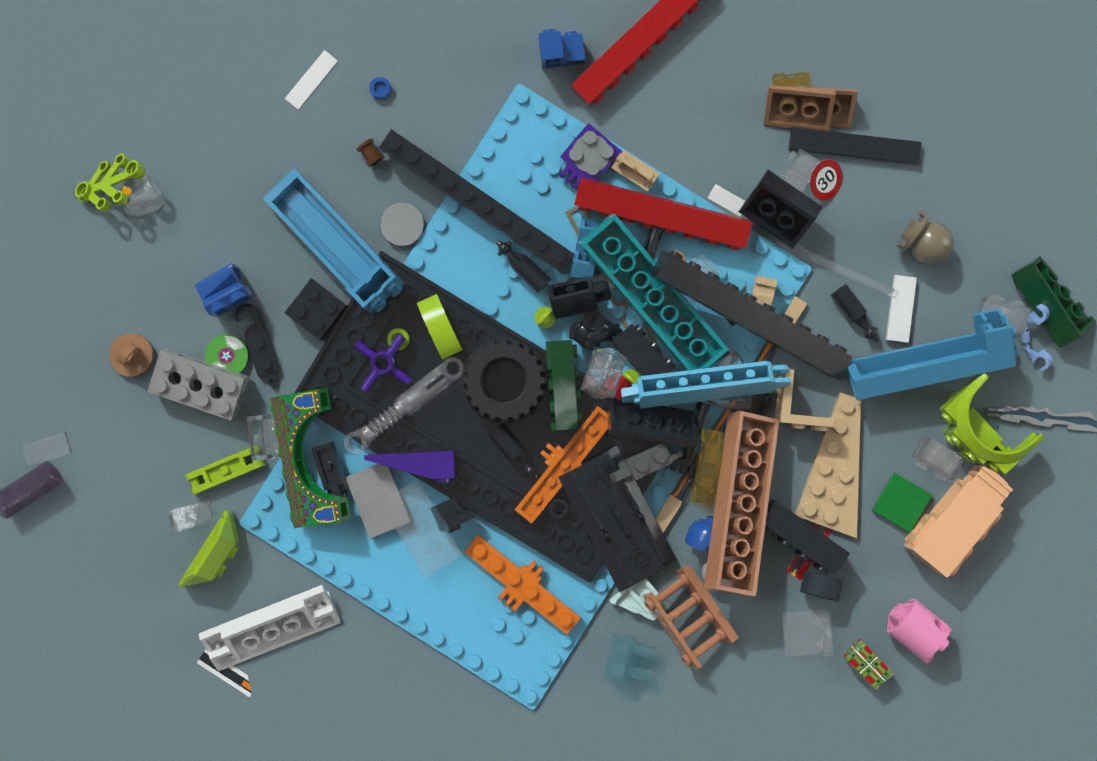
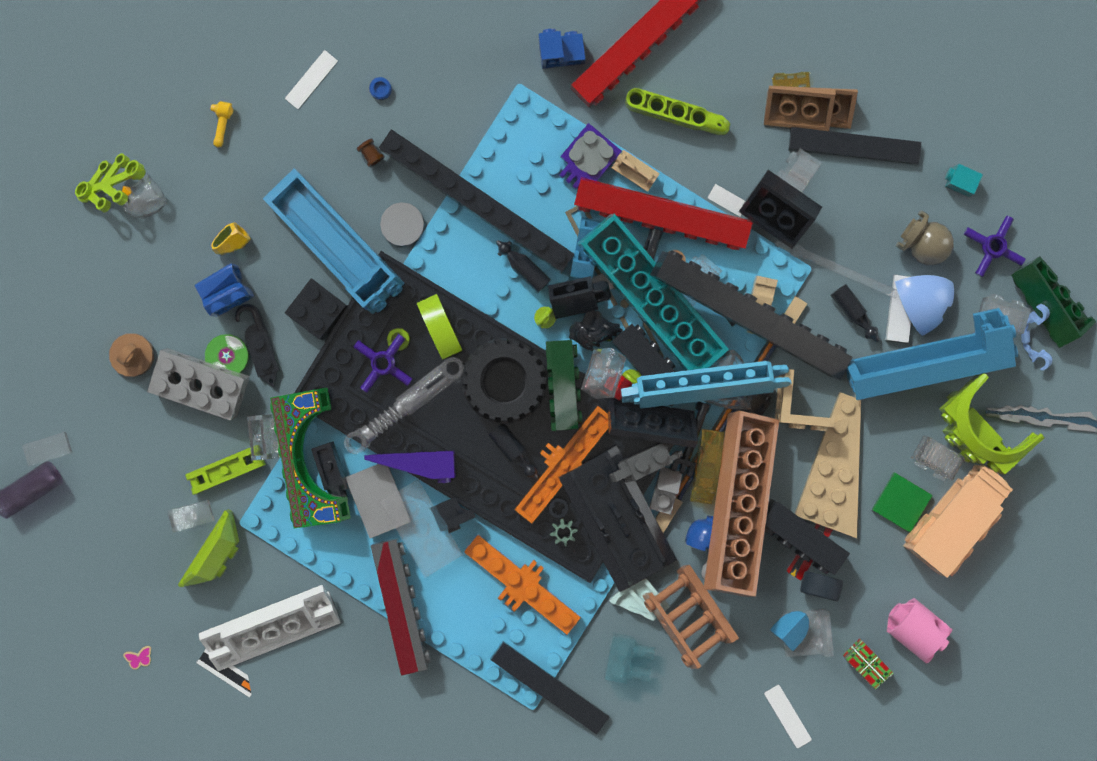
sticker [810,159,843,200] -> none
none -> dark pink sticker [123,646,151,669]
none -> yellow piece [210,101,233,148]
none -> yellow rock [211,222,251,255]
none -> brick [371,538,431,676]
none -> black tile [490,641,609,735]
none -> sand green gear [550,518,577,546]
none -> lime piece [625,88,731,135]
none -> light grey slope [649,467,682,515]
none -> white sticker [764,685,812,748]
none -> dark azure brick [770,611,809,651]
none -> light blue brick [895,275,954,336]
none -> teal brick [945,164,983,197]
none -> dark purple bar [963,216,1026,277]

